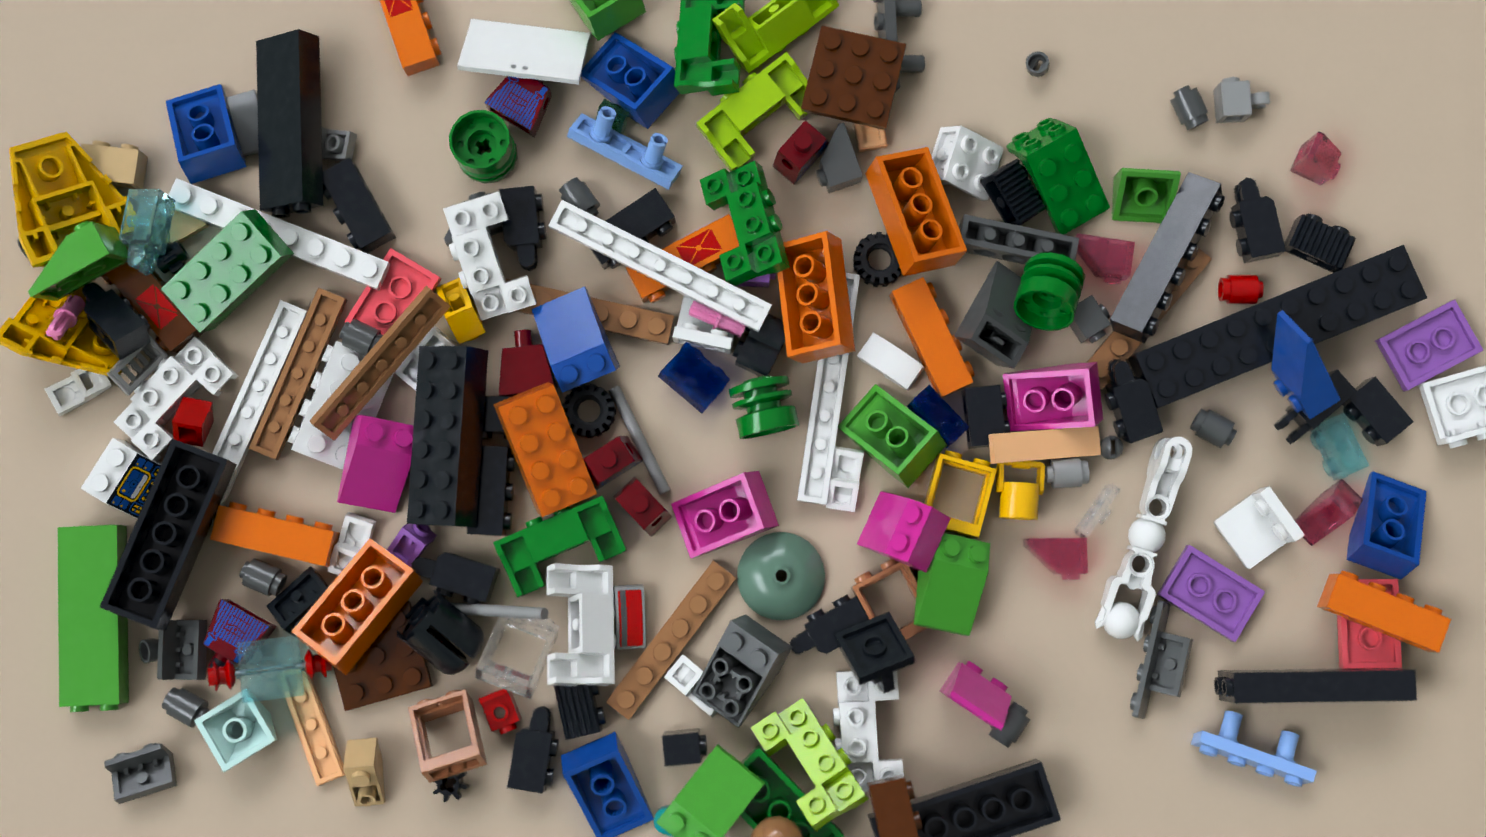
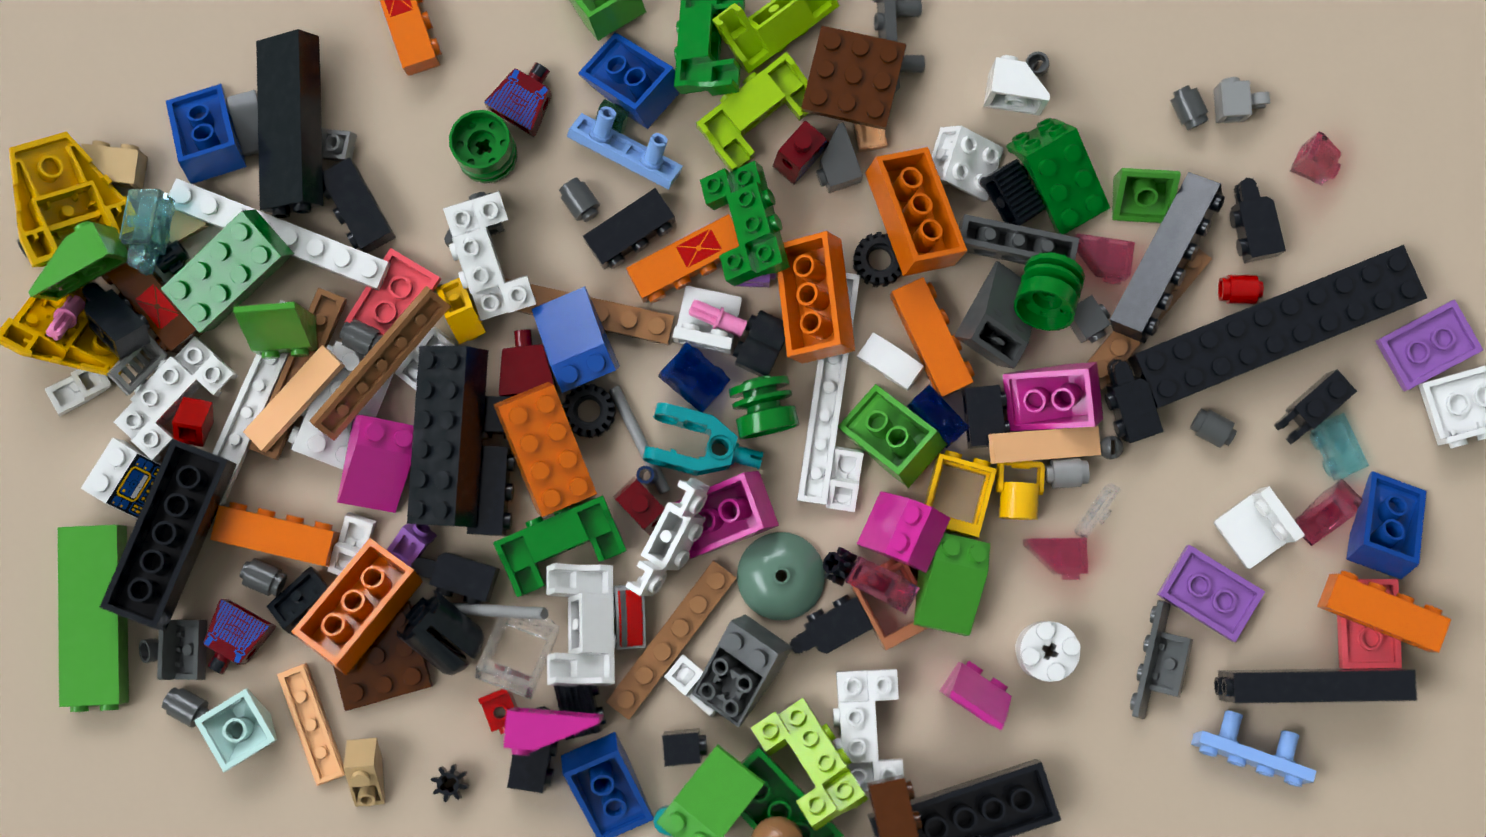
dark grey bracket [104,743,177,804] -> none
clear light blue plate [207,636,332,703] -> none
nougat window [408,689,487,783] -> none
white container [457,19,591,85] -> none
black hinge [499,186,547,272] -> none
white plate [548,200,772,333] -> none
dark red torso [583,436,643,490] -> none
black bracket [834,612,915,693] -> none
dark grey brick [988,701,1030,748] -> none
white piece [1095,437,1192,642] -> none
blue slope [1271,310,1341,419] -> none
black brick [1284,213,1356,273] -> none
black brick [1342,376,1414,446] -> none
none -> bright green slope [233,302,318,359]
none -> light nougat tile [243,345,345,453]
none -> dark pink slope [504,707,604,755]
none -> white bracket [625,478,710,596]
none -> dark blue axle [636,466,658,485]
none -> teal piece [642,402,764,476]
none -> black gear [823,547,859,586]
none -> clear pink slope [845,556,920,614]
none -> white slope [983,55,1050,116]
none -> white brick [1015,621,1080,682]

